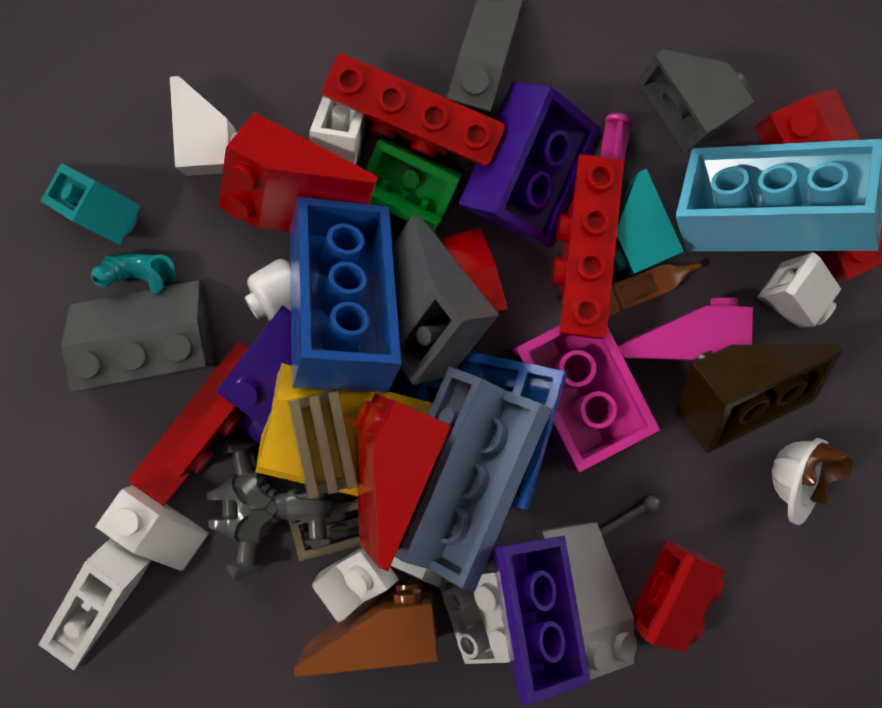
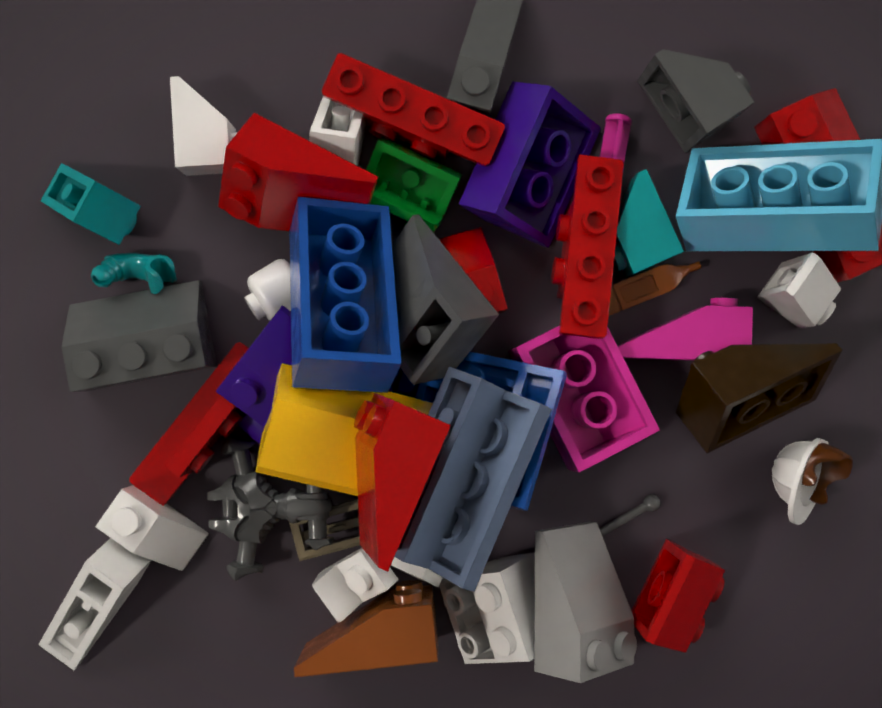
dark tan tile [287,390,358,499] -> none
dark purple slope [492,535,591,705] -> none

